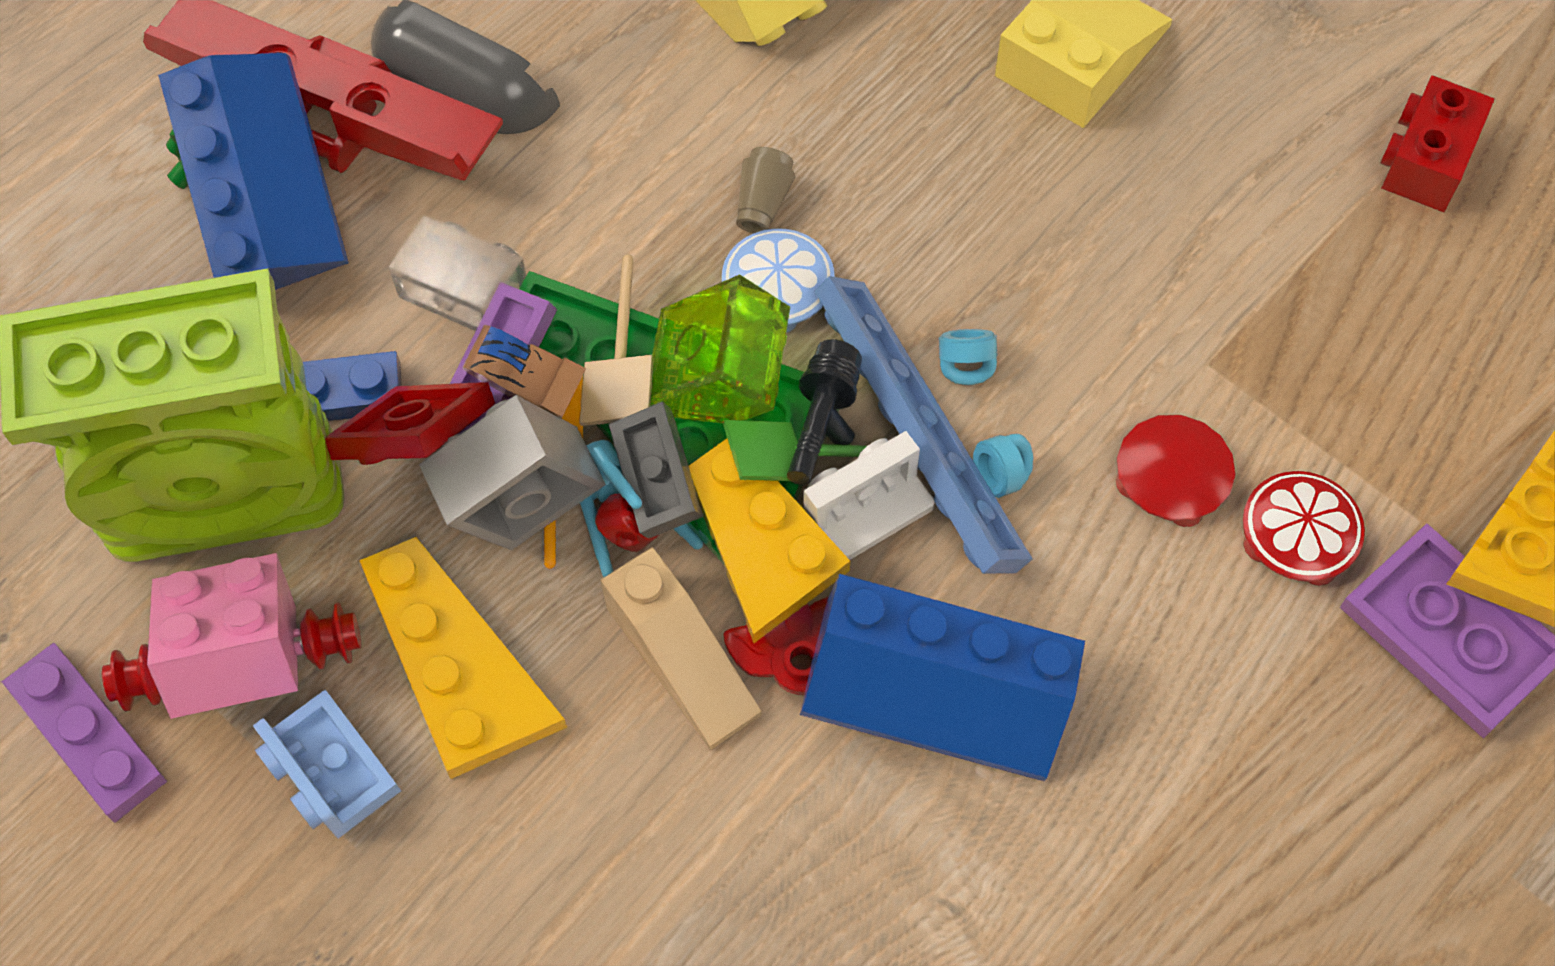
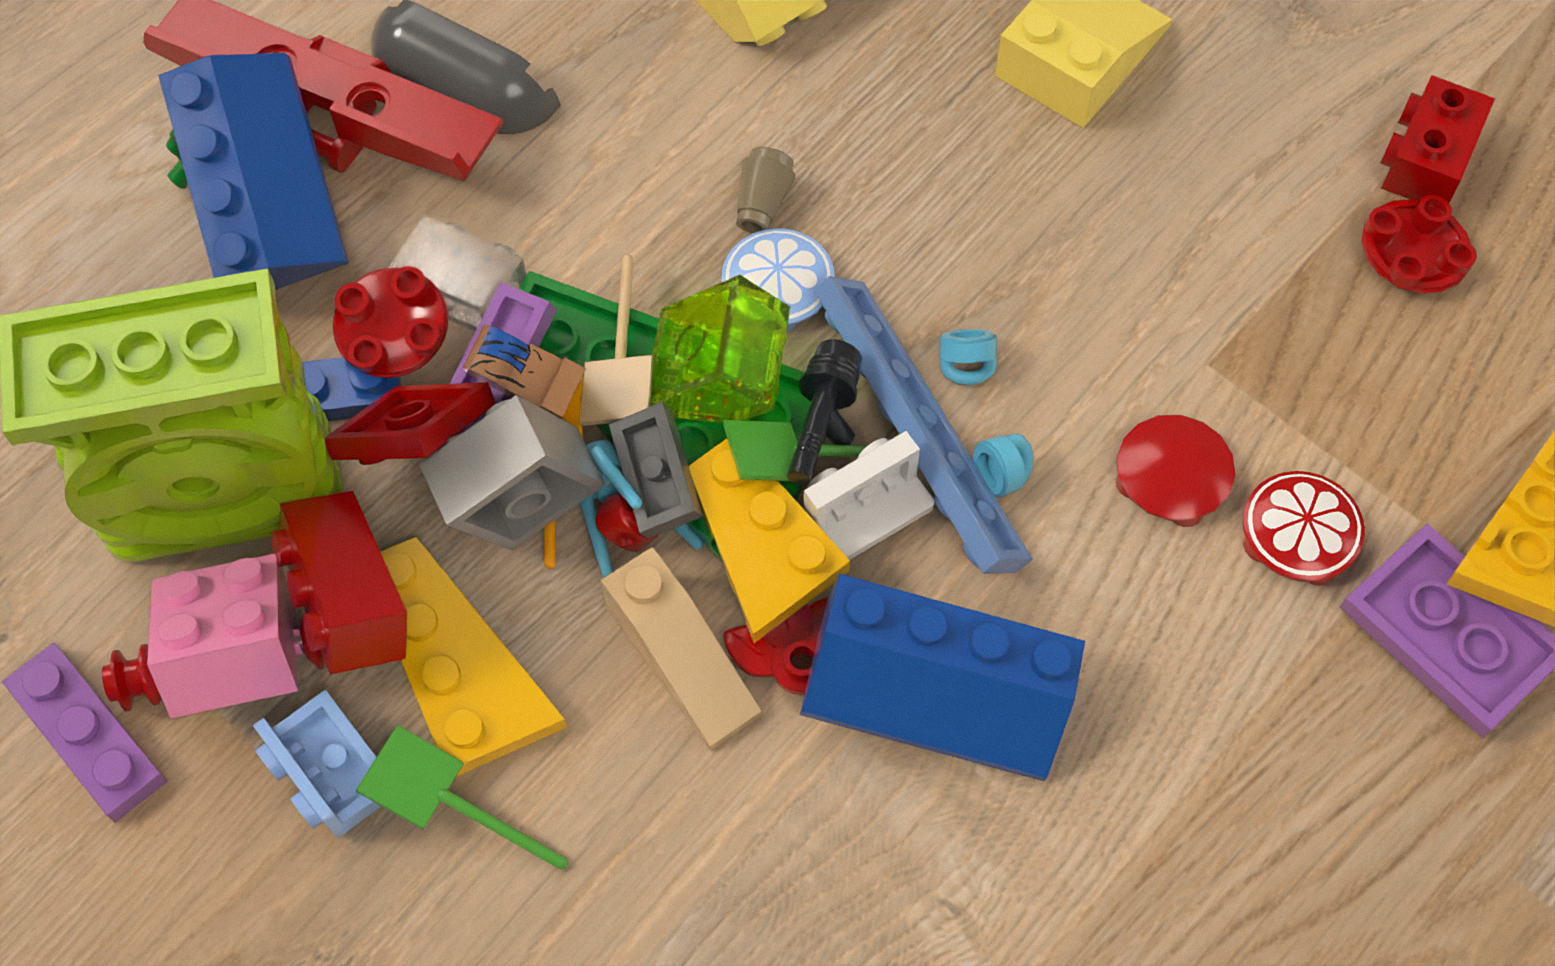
none -> red brick [271,491,407,675]
none -> red dish [333,266,449,378]
none -> bright green piece [356,725,568,870]
none -> red dish [1361,195,1477,294]

